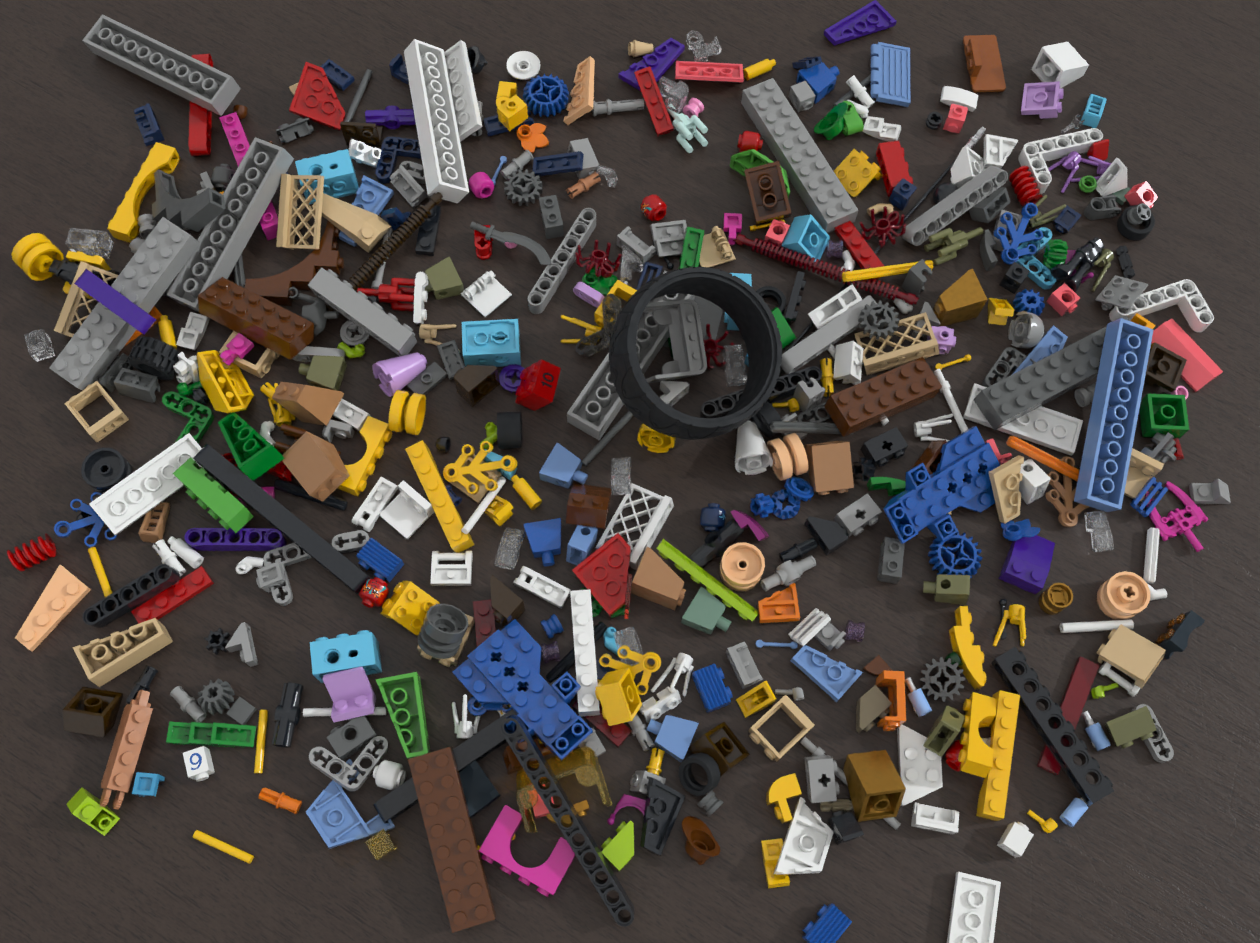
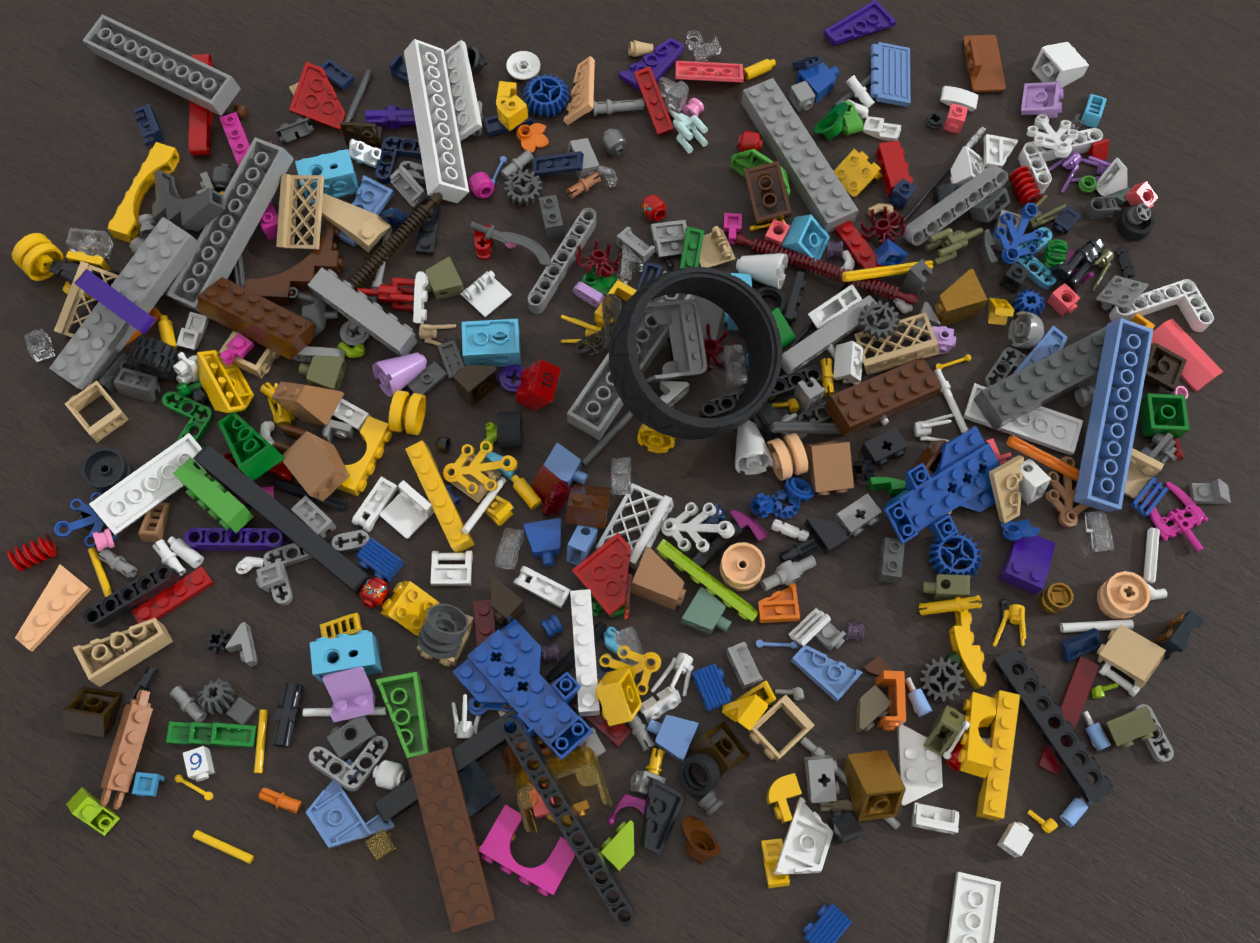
none -> bright pink wheel [93,528,115,552]
none -> light grey pin [98,548,138,579]
none -> yellow hinge [175,774,214,801]
none -> light grey hinge [291,495,337,538]
none -> yellow slope [320,612,363,639]
none -> dark red hinge [531,465,571,516]
none -> flat silver head [601,128,627,155]
none -> white plant [661,502,735,552]
none -> yellow slope [722,694,768,730]
none -> white cone [736,253,788,289]
none -> white axle [771,519,809,542]
none -> blue slope [876,238,908,266]
none -> yellow pin [919,595,982,616]
none -> white hinge [943,720,970,759]
none -> white plant [1027,114,1079,158]
none -> dark blue plate [1060,628,1101,662]

